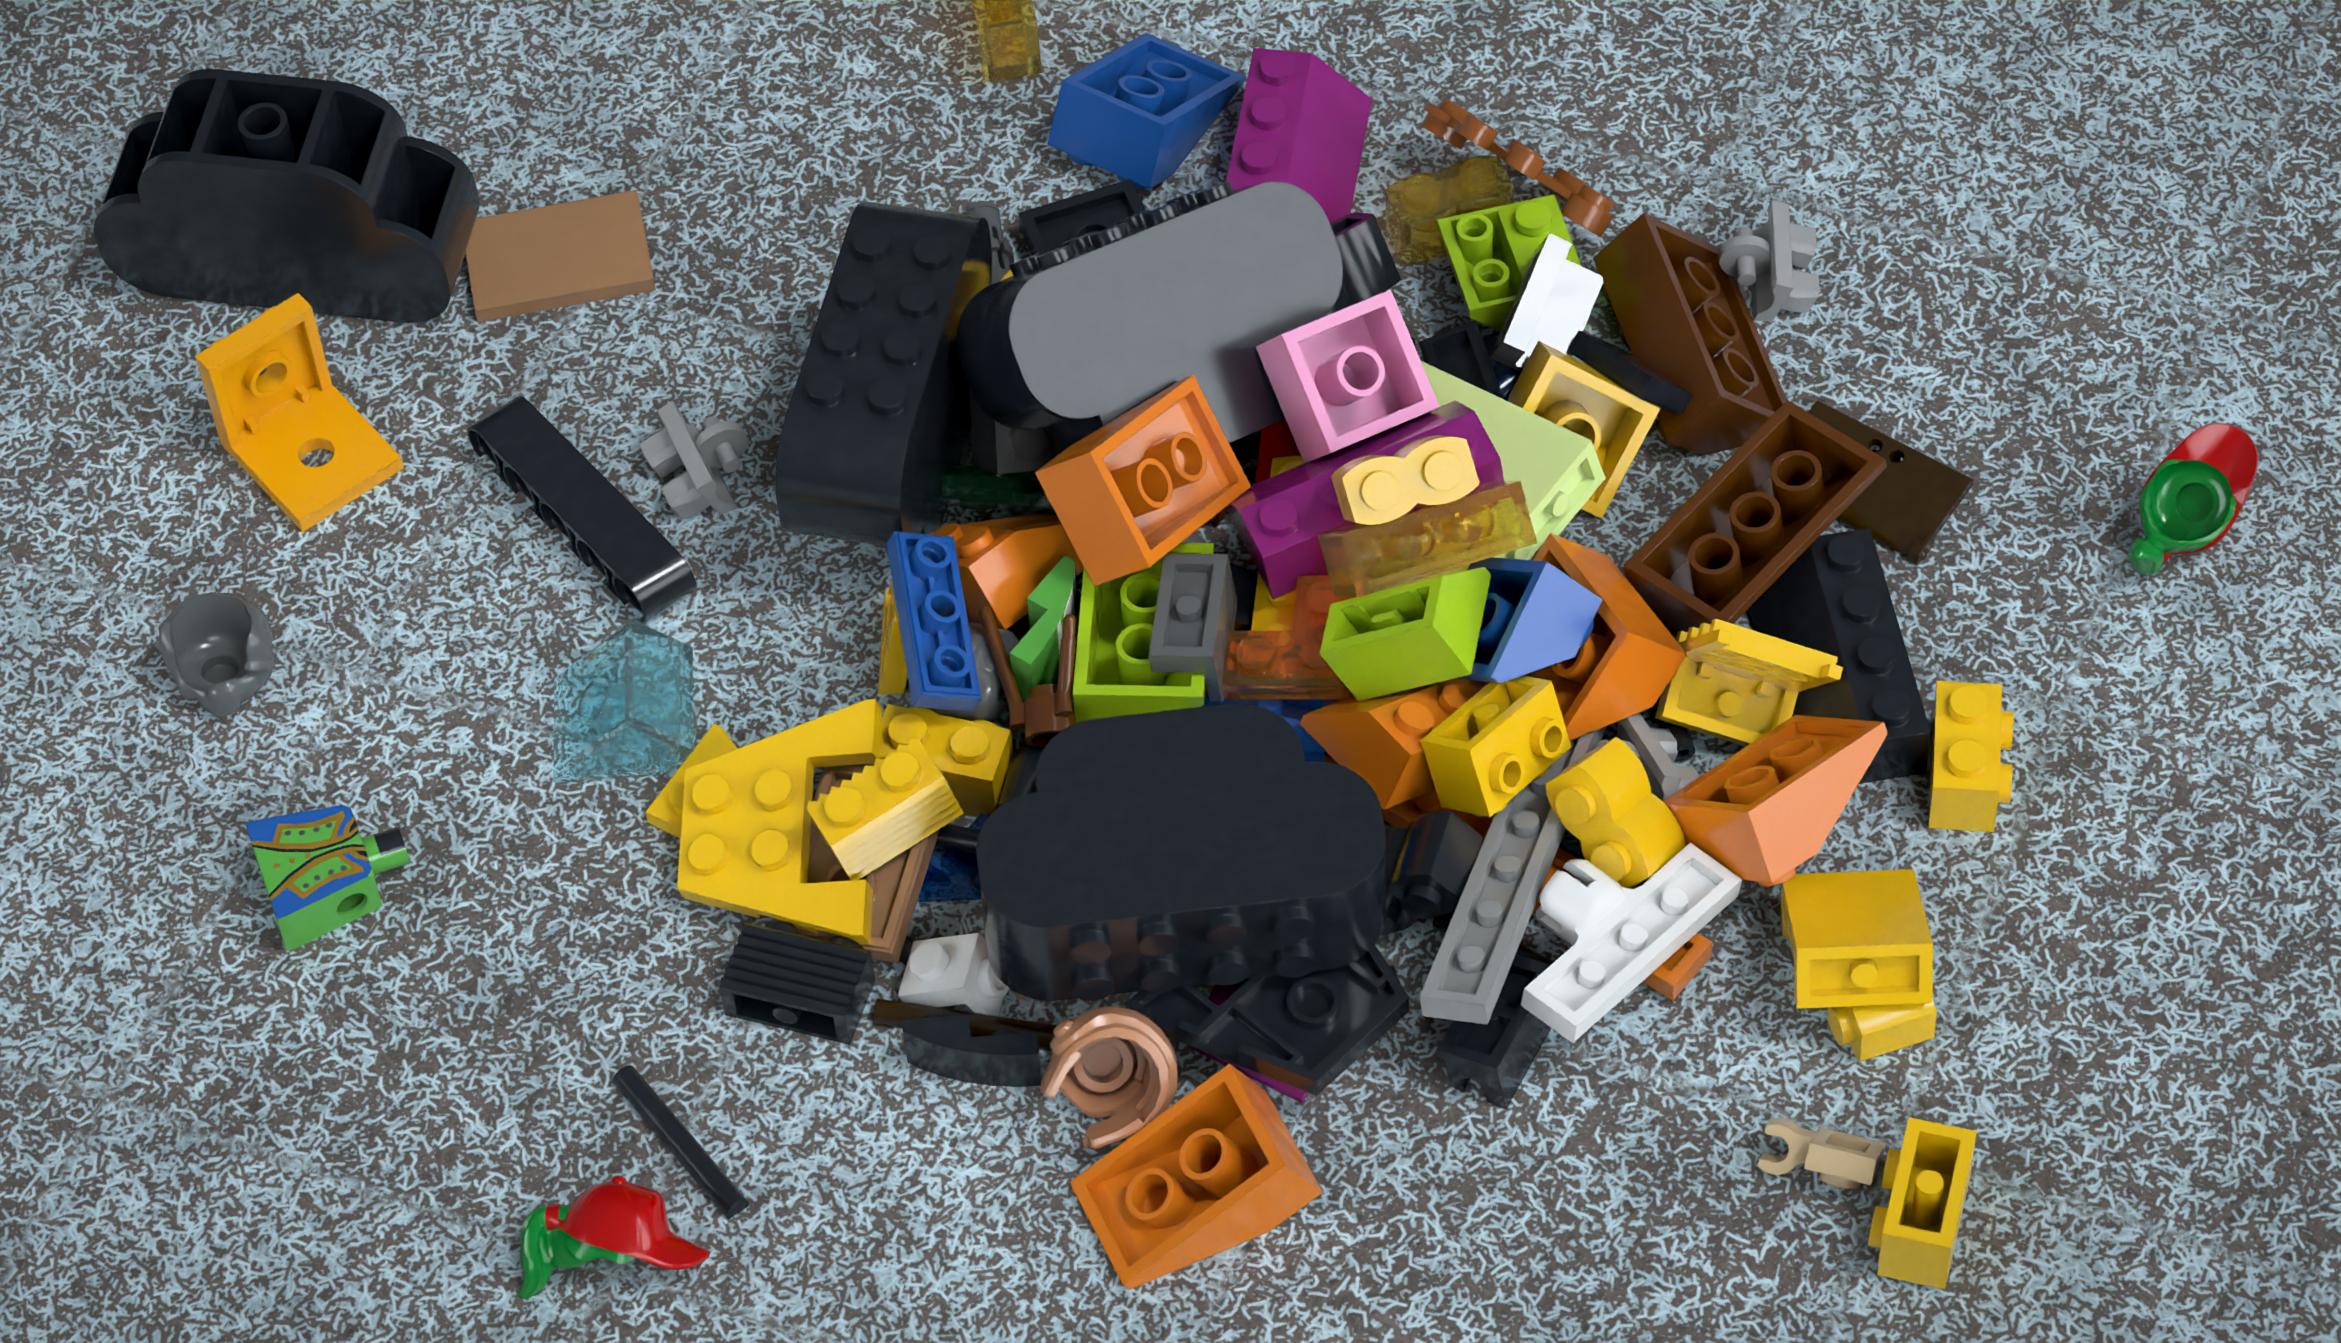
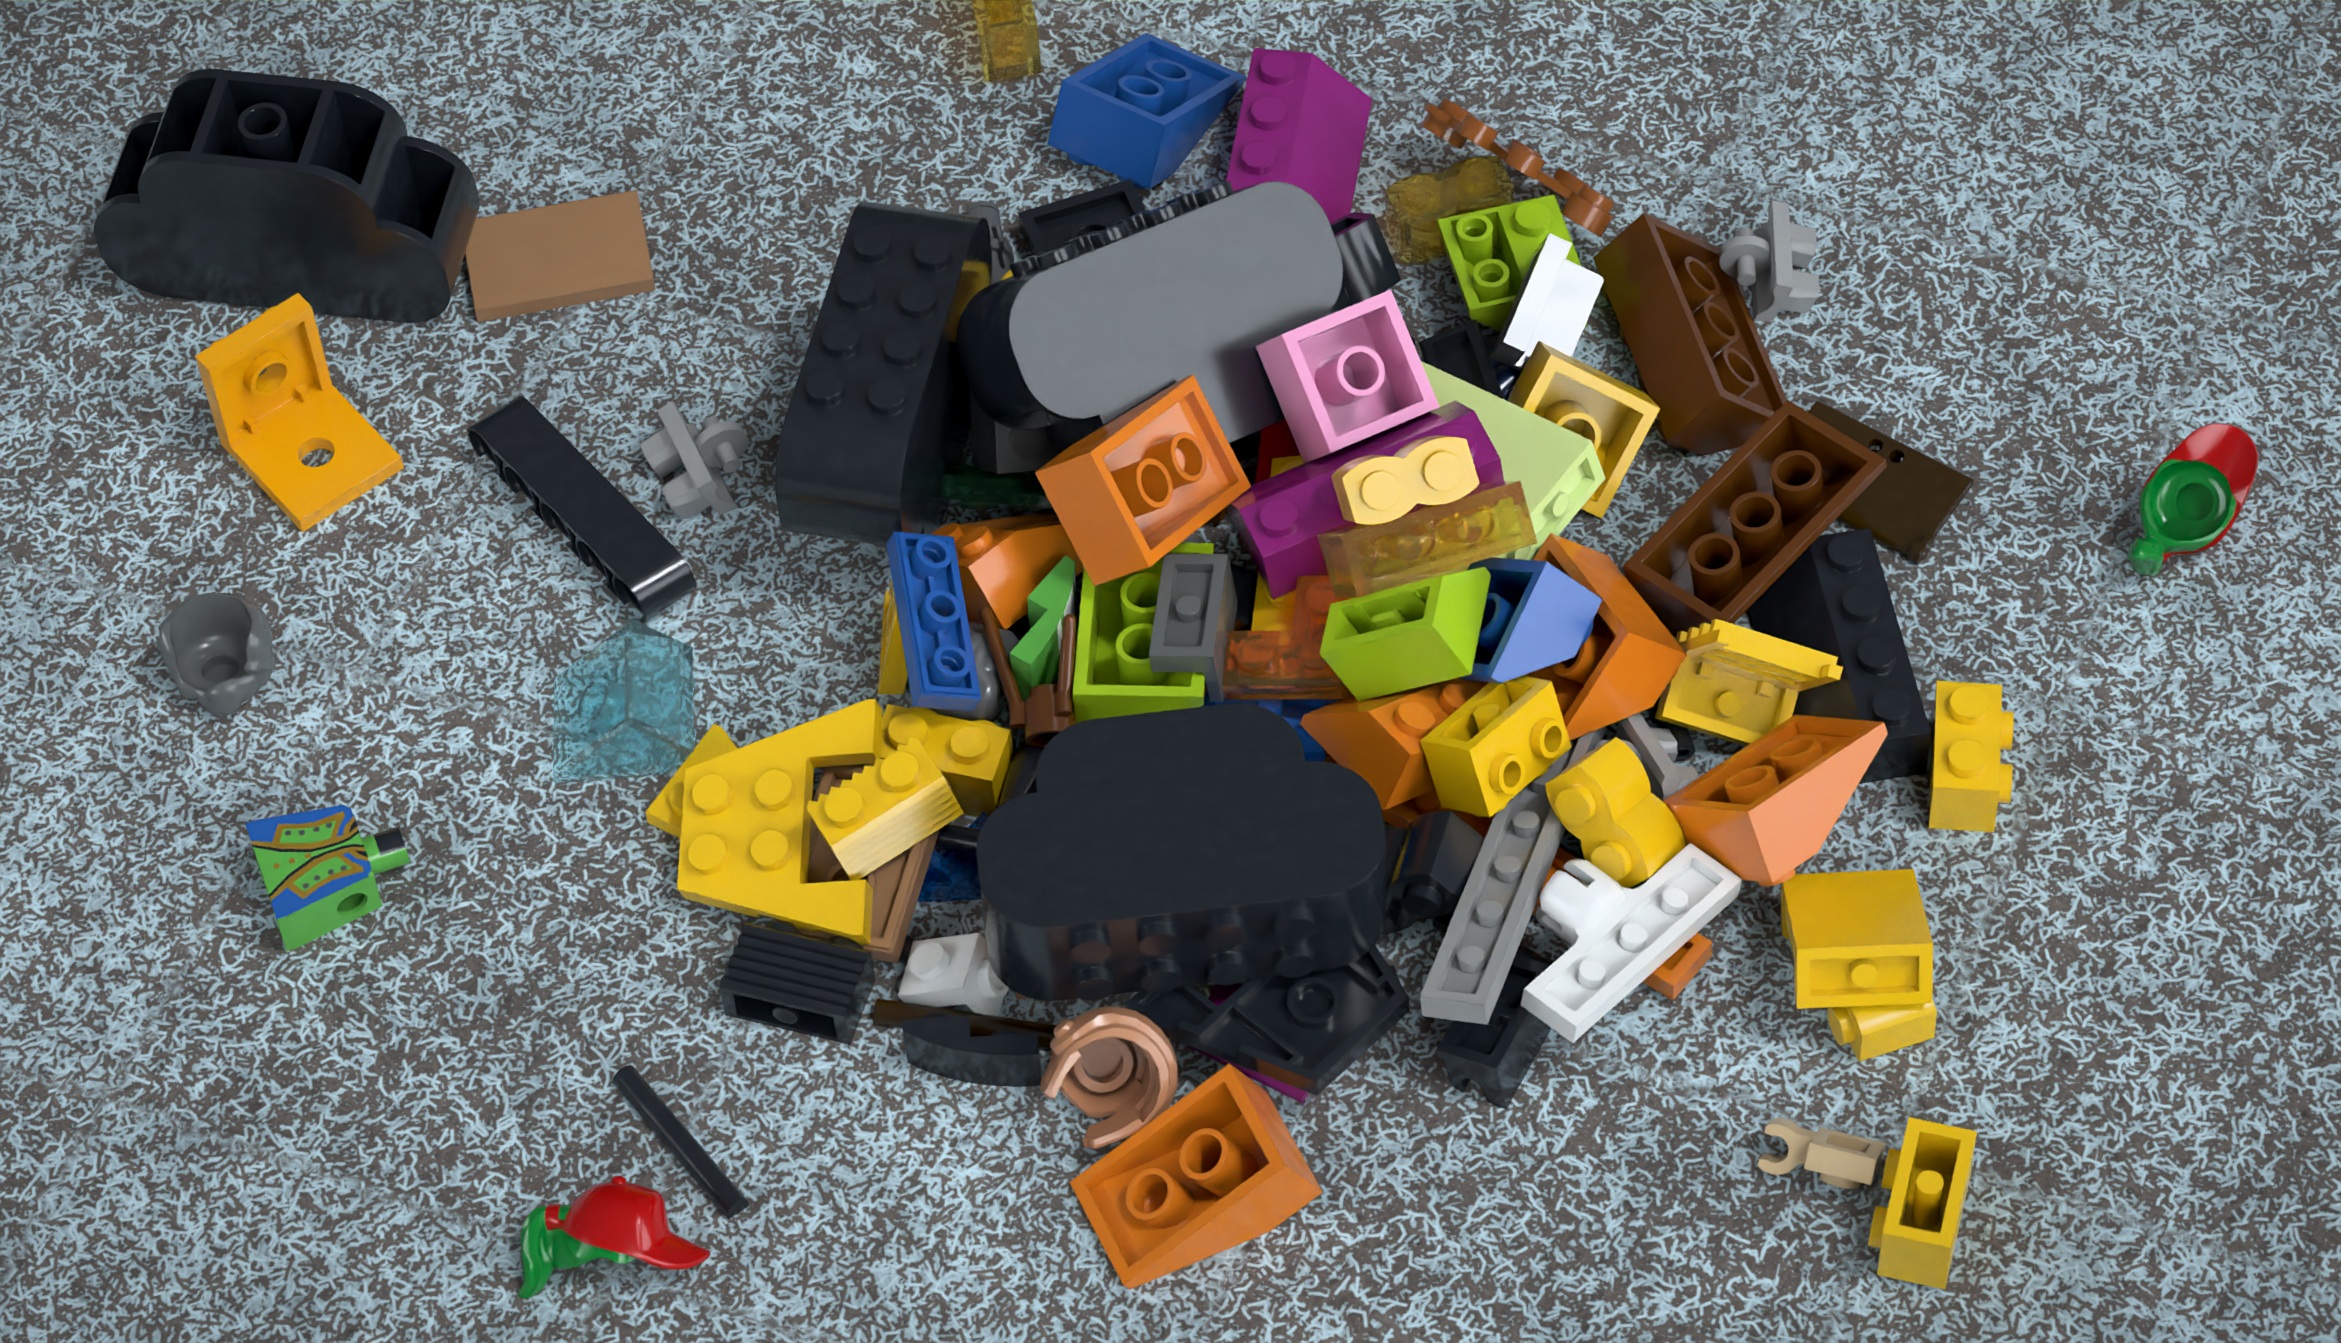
black tile [1569,330,1693,414] -> none

